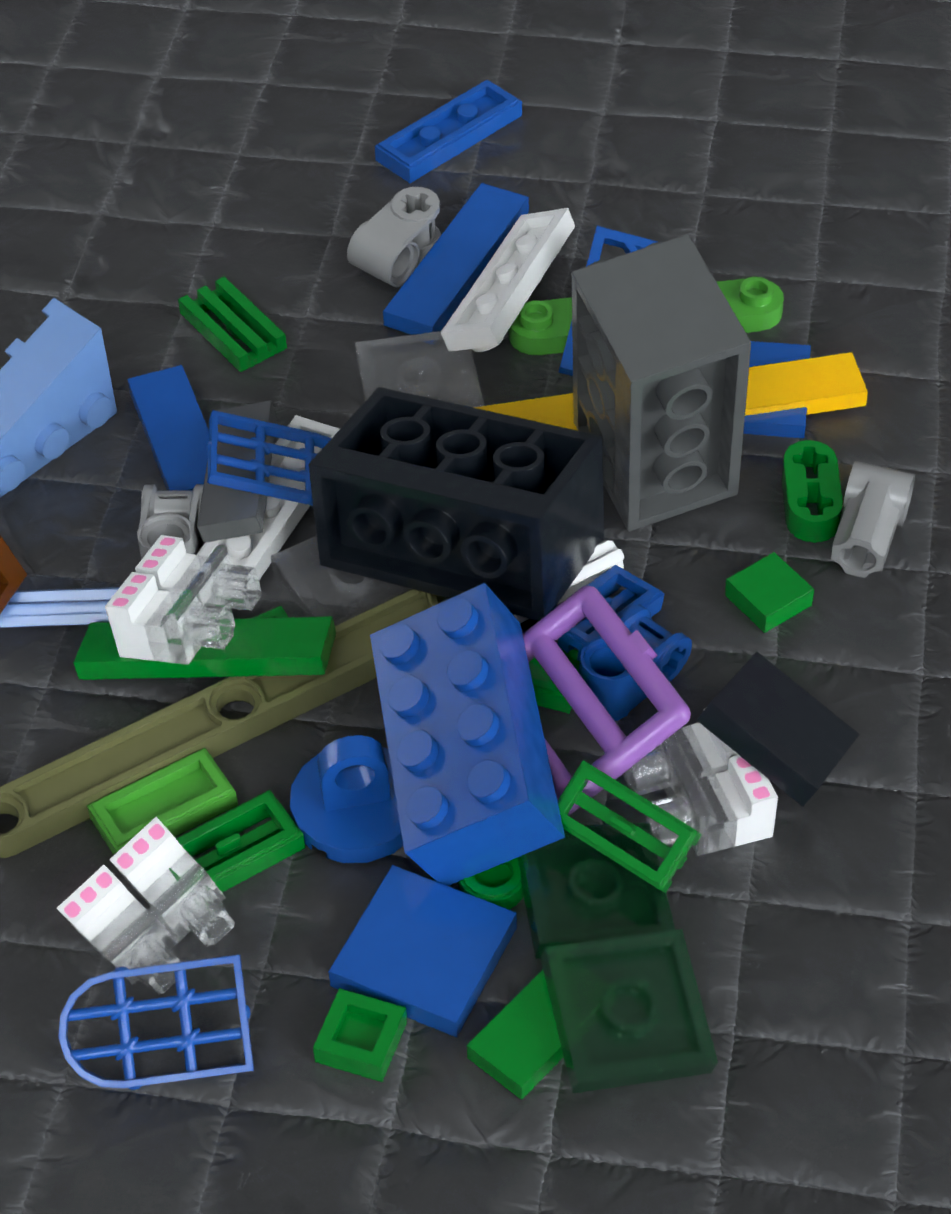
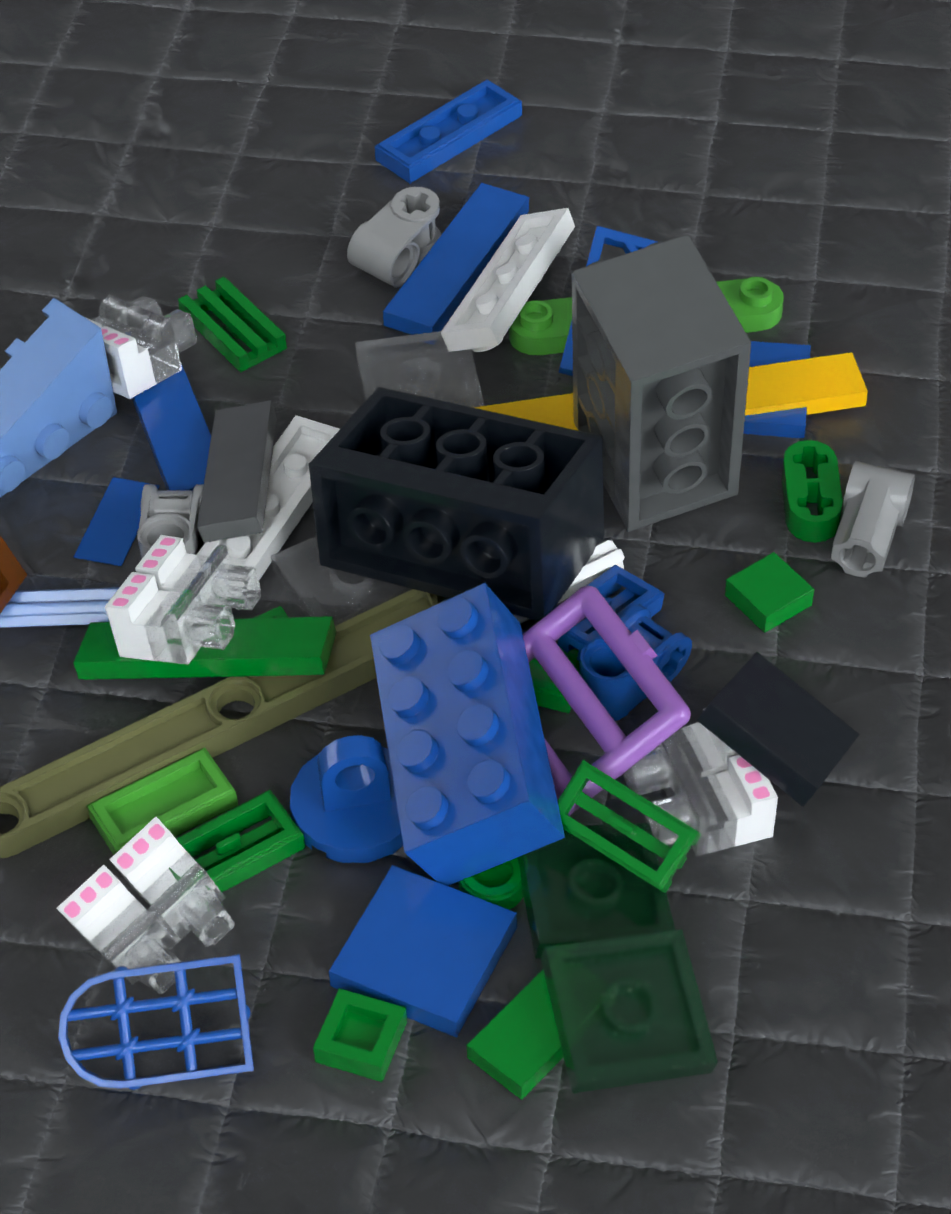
blue window [207,410,332,506] -> none
none -> blue sticker [74,477,159,566]
none -> clear hips [85,295,197,399]

